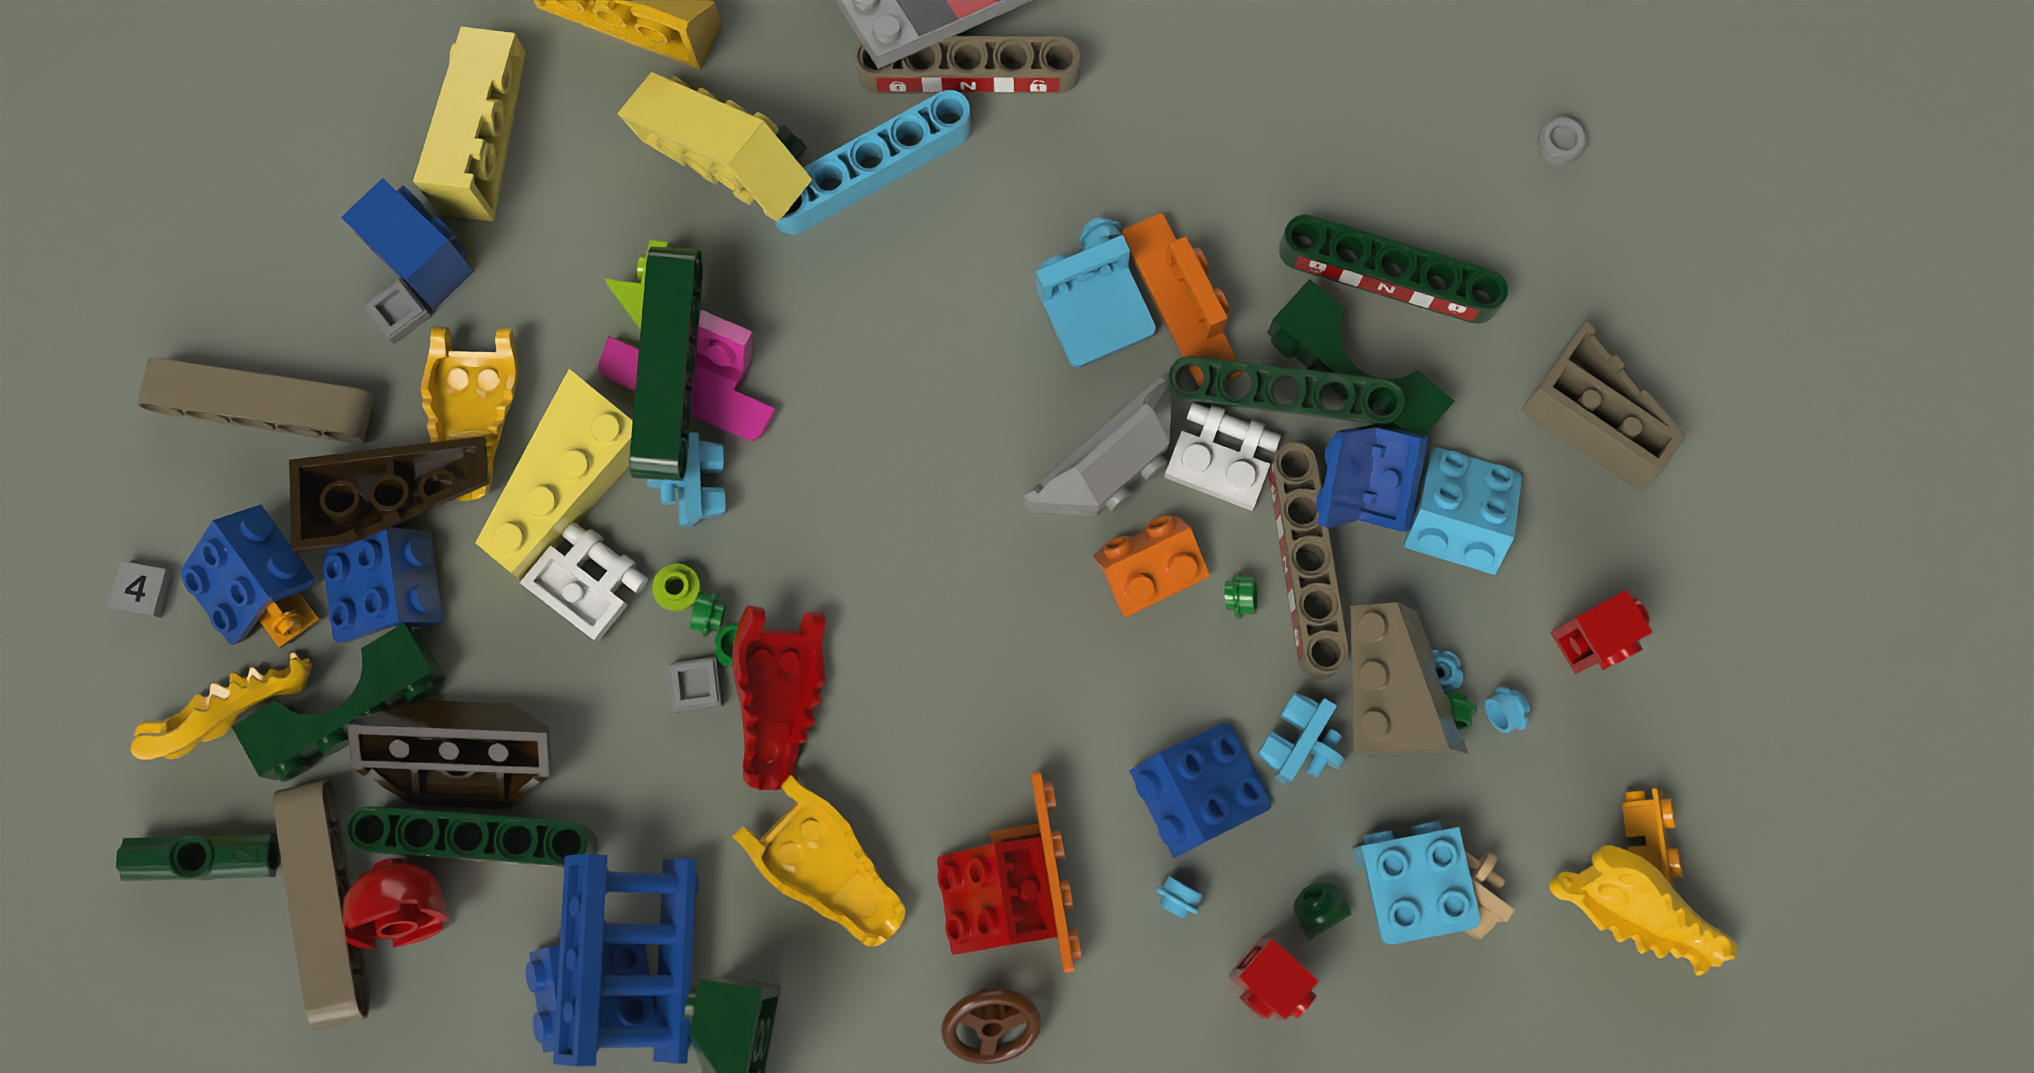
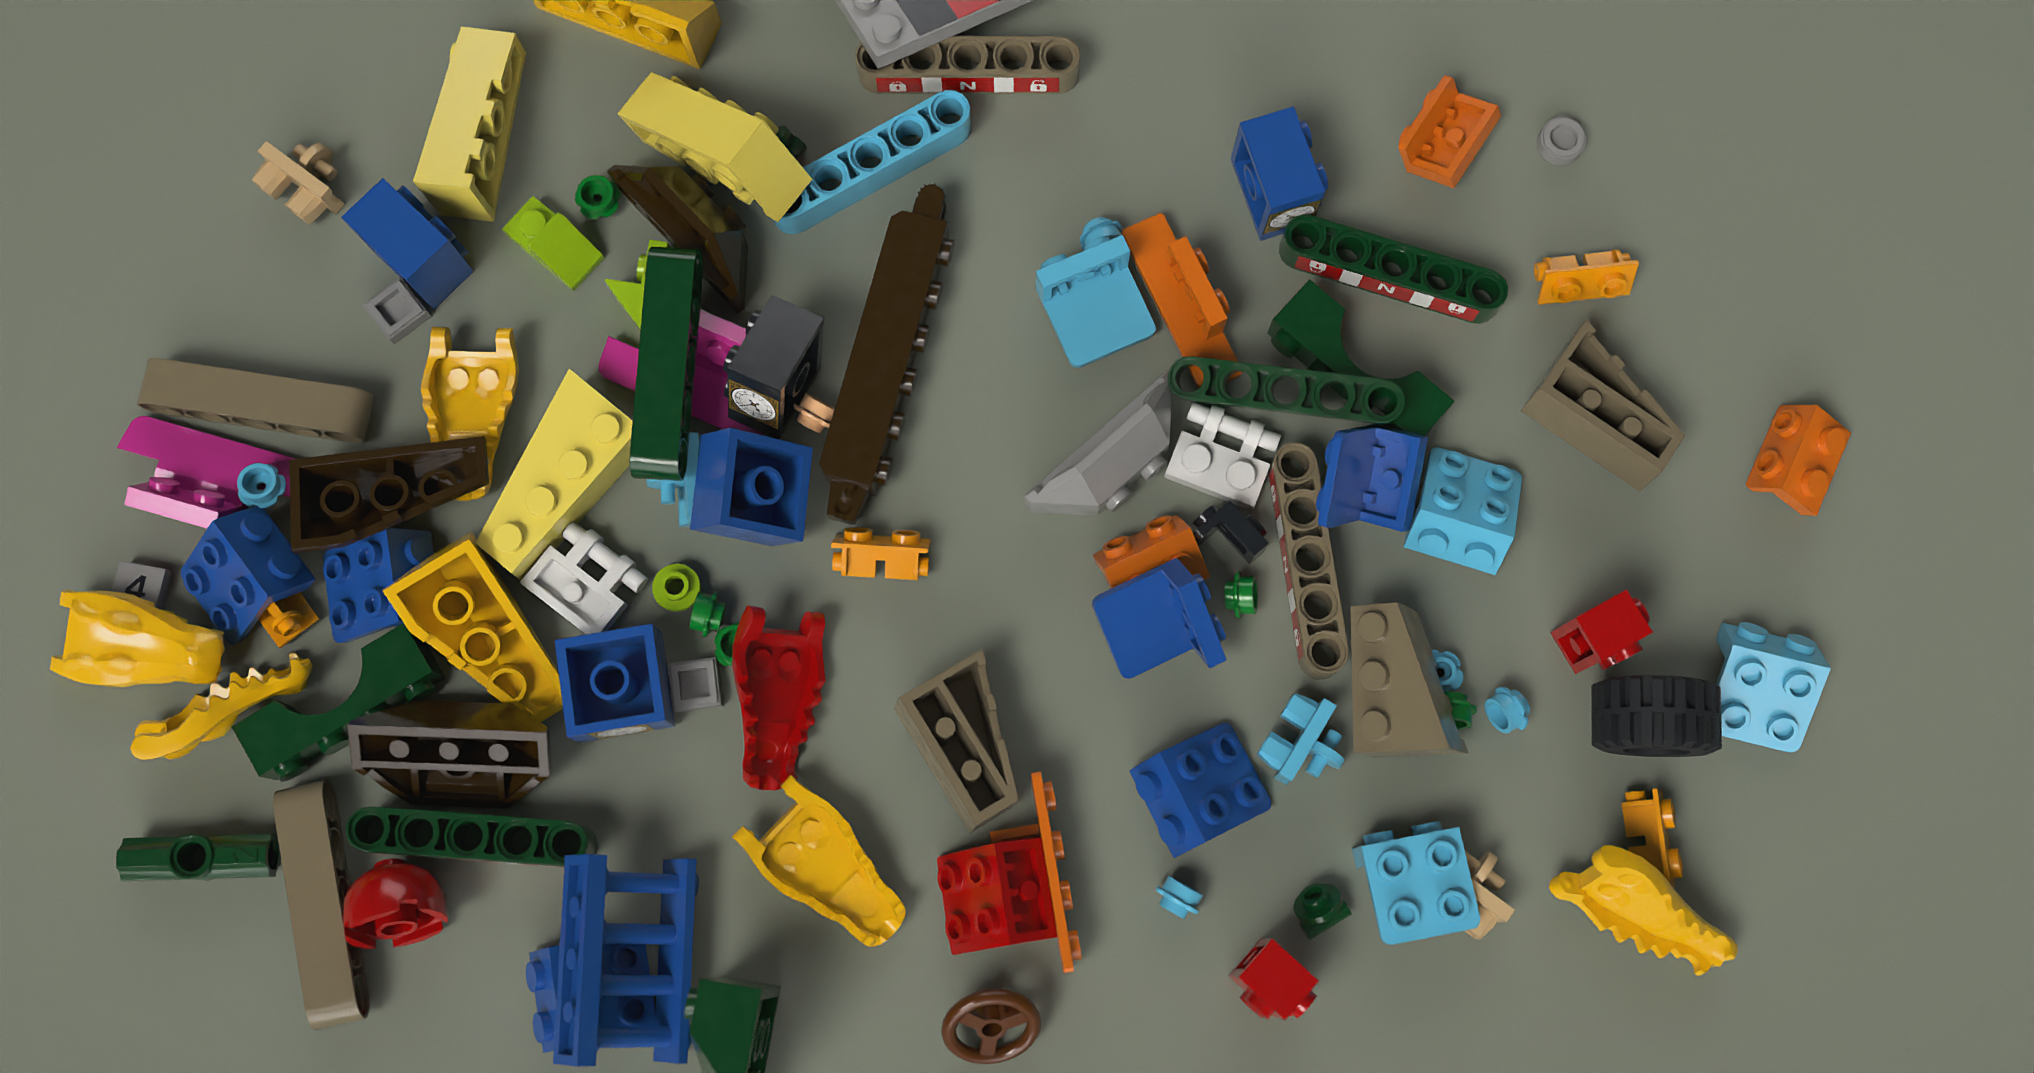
none -> yellow animal [50,589,225,687]
none -> dark pink plate [116,416,295,528]
none -> medium azure plate [237,463,286,509]
none -> tan hips [252,141,345,225]
none -> yellow wedge [382,531,563,722]
none -> lime slope [502,196,604,292]
none -> blue brick [554,624,675,743]
none -> green plate [575,175,621,220]
none -> dark brown wedge [607,165,748,314]
none -> blue brick [690,428,813,546]
none -> black brick [723,295,824,439]
none -> light nougat plate [794,393,835,434]
none -> dark brown hinge [819,183,955,525]
none -> light orange hinge [831,527,931,581]
none -> dark tan wedge [894,649,1019,834]
none -> blue bracket [1092,558,1227,679]
none -> black bracket [1193,501,1269,565]
none -> blue brick [1230,106,1328,241]
none -> orange bracket [1398,75,1501,189]
none -> light orange hinge [1534,249,1639,305]
none -> black tyre [1591,675,1722,757]
none -> medium azure bracket [1716,622,1831,752]
none -> orange bracket [1746,405,1851,516]

